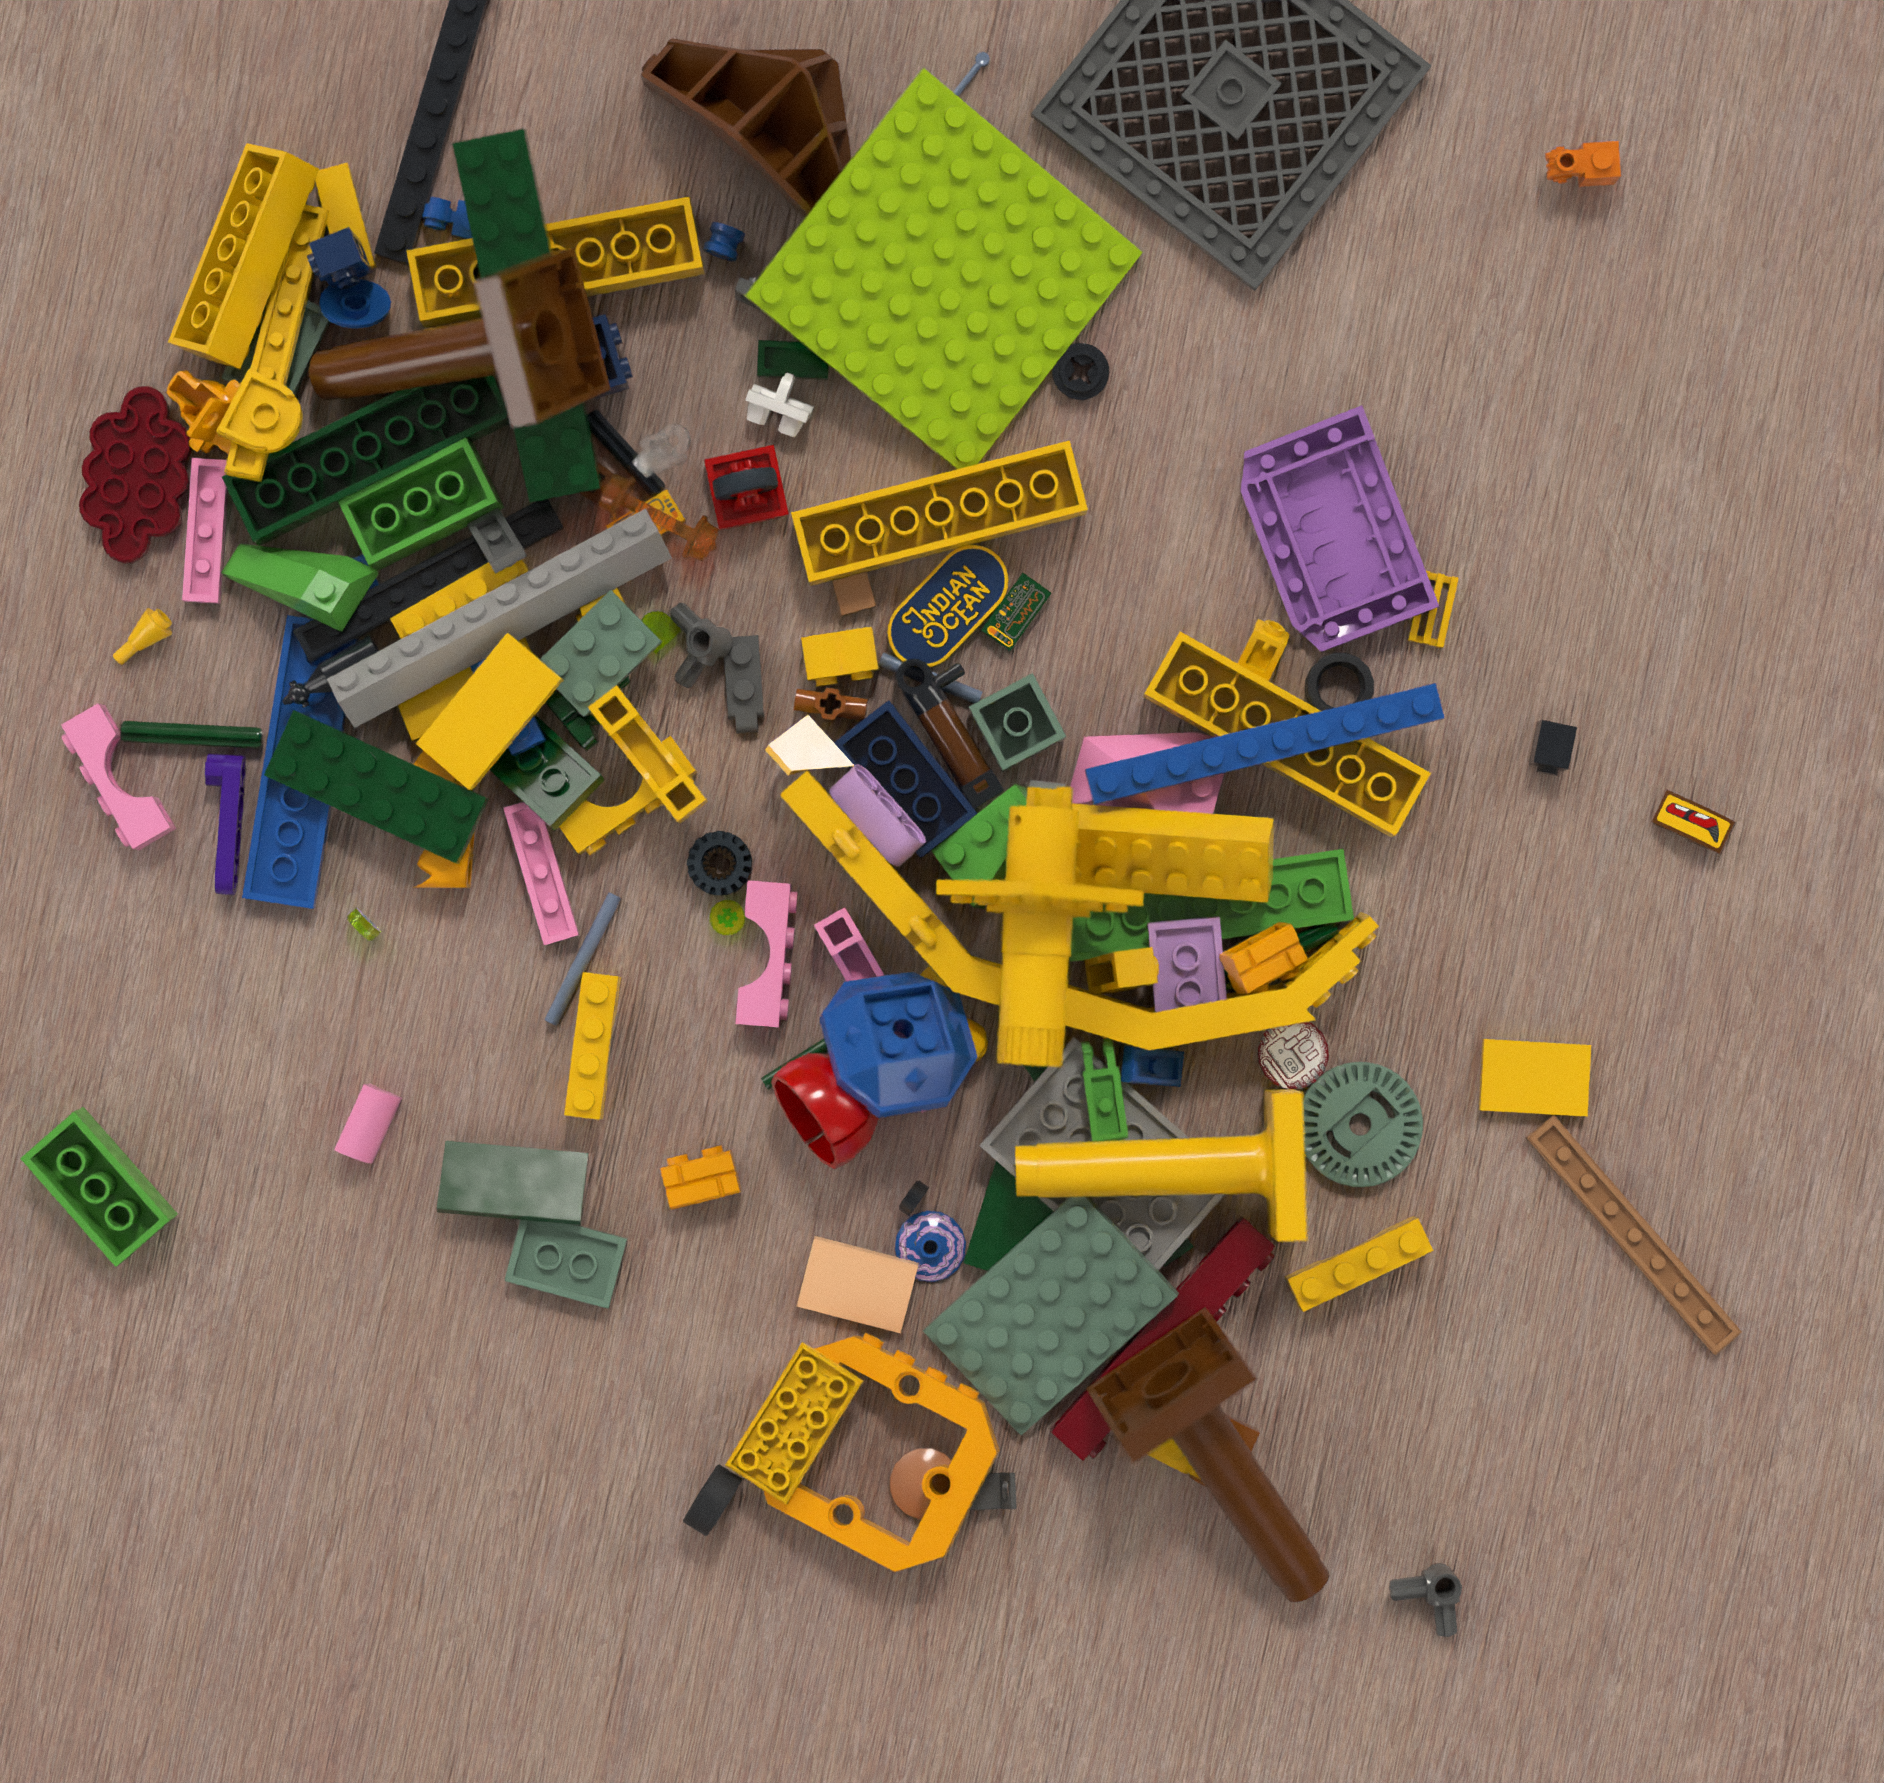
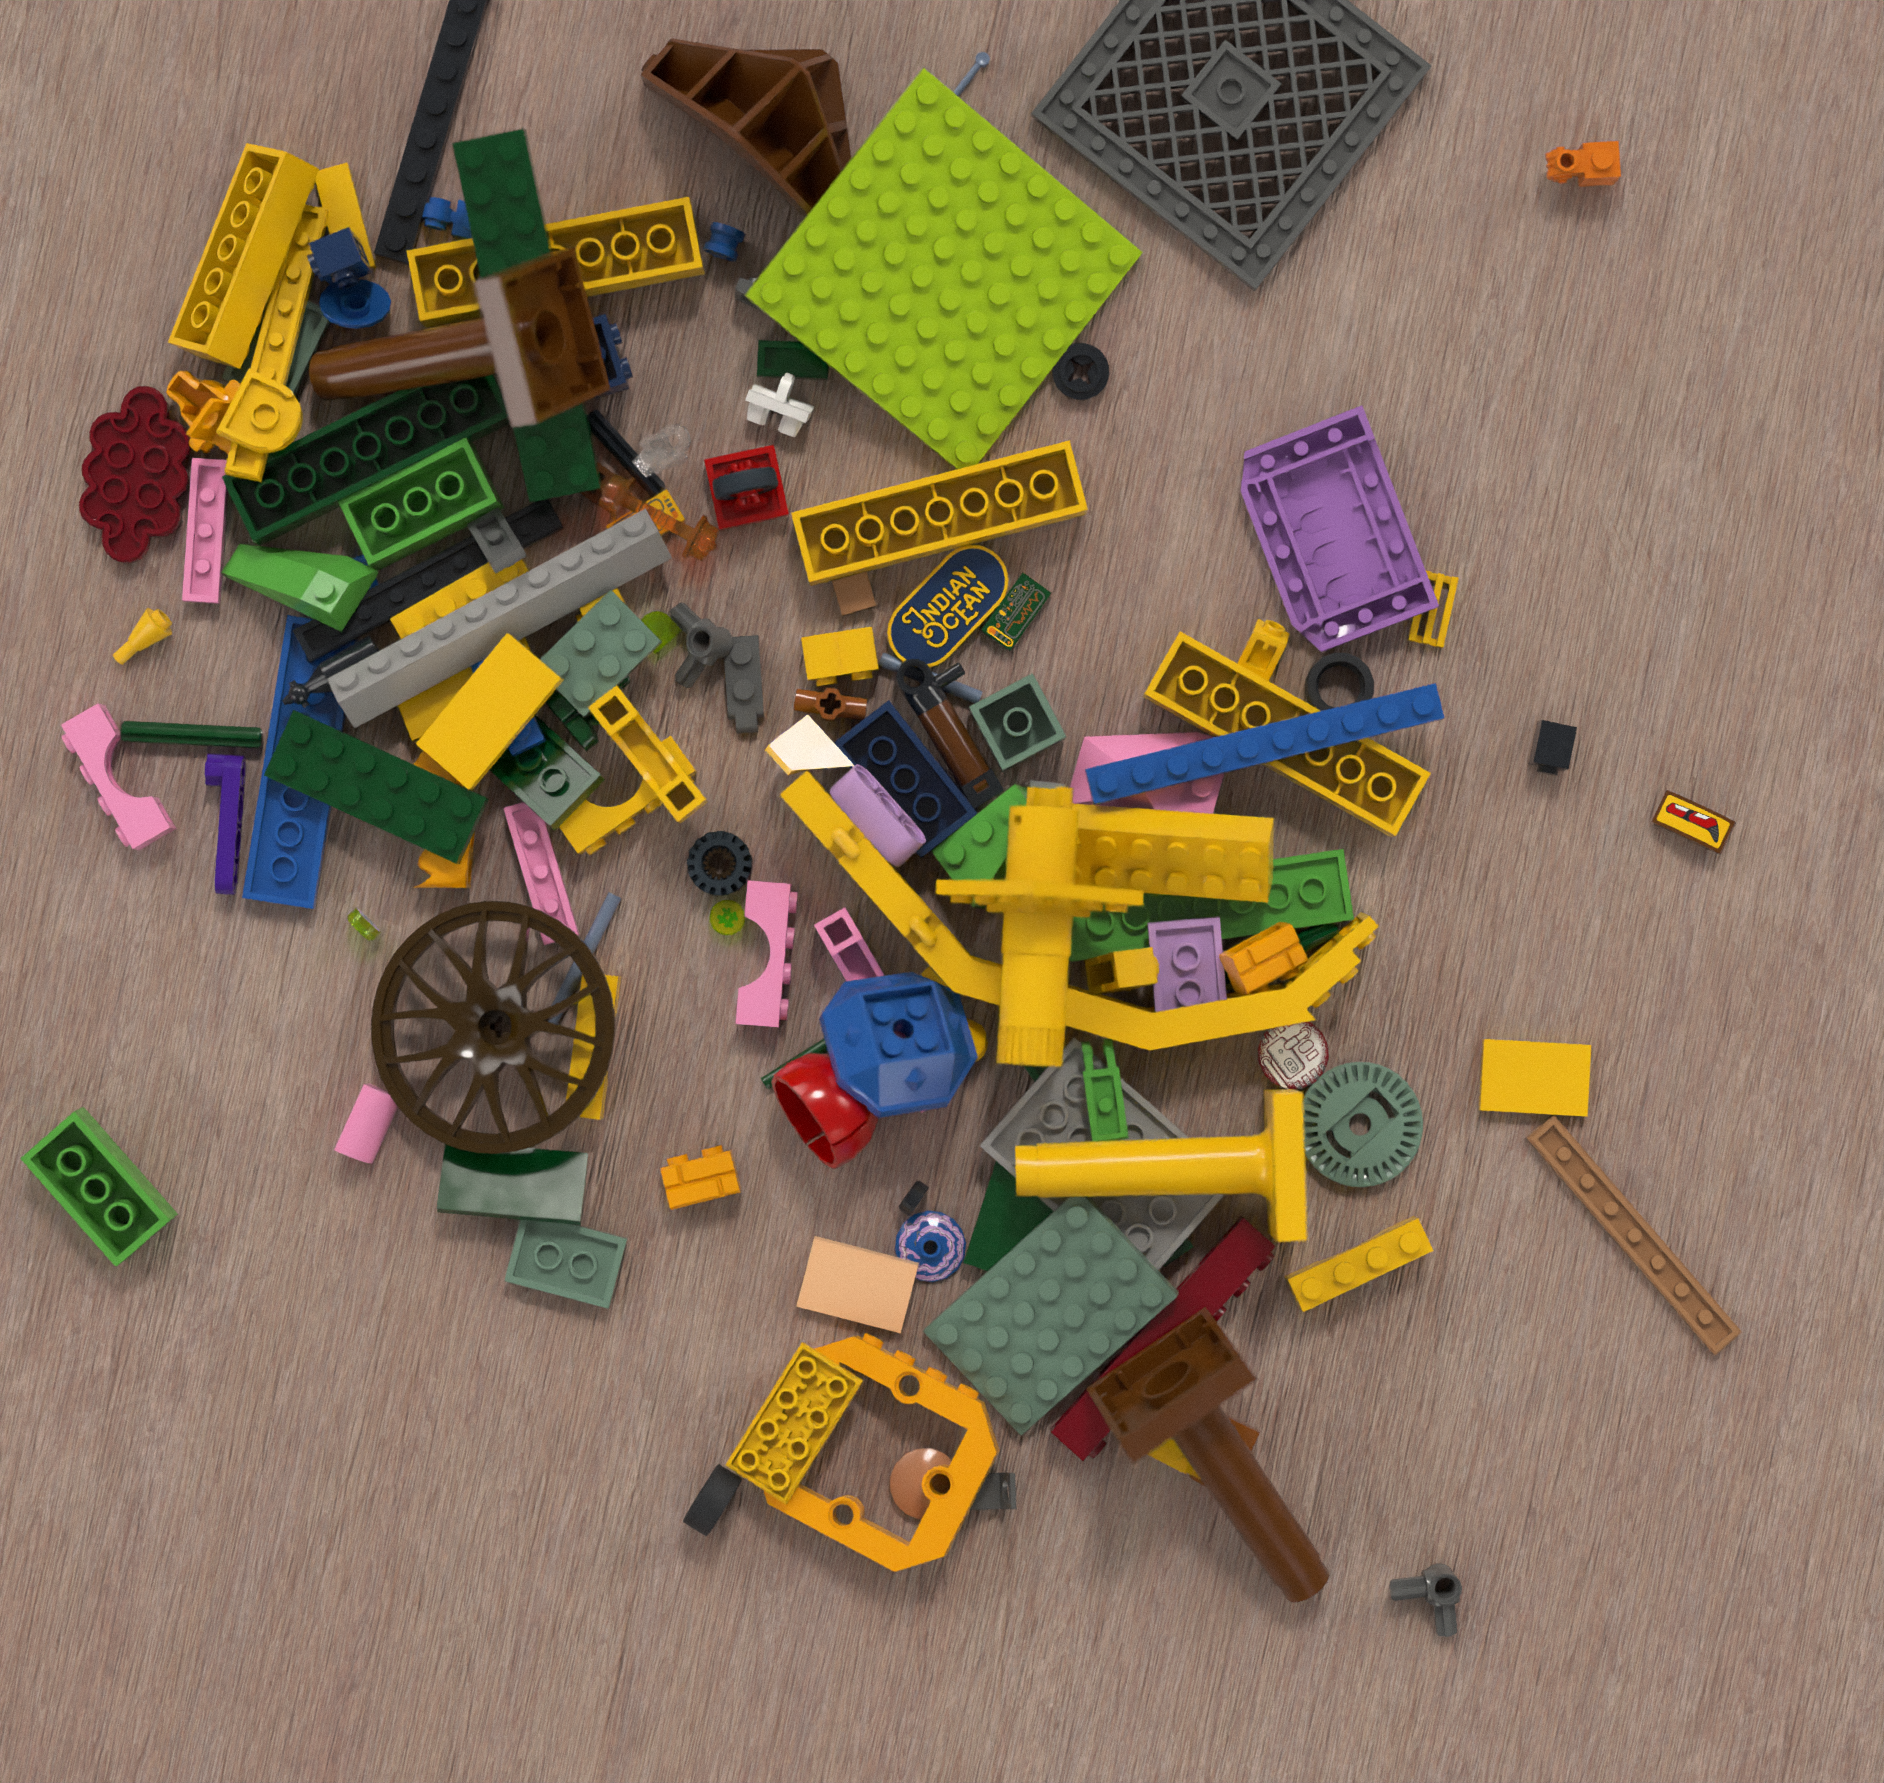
blue plate [1121,1046,1184,1087] -> none
none -> dark brown wheel [371,901,615,1154]

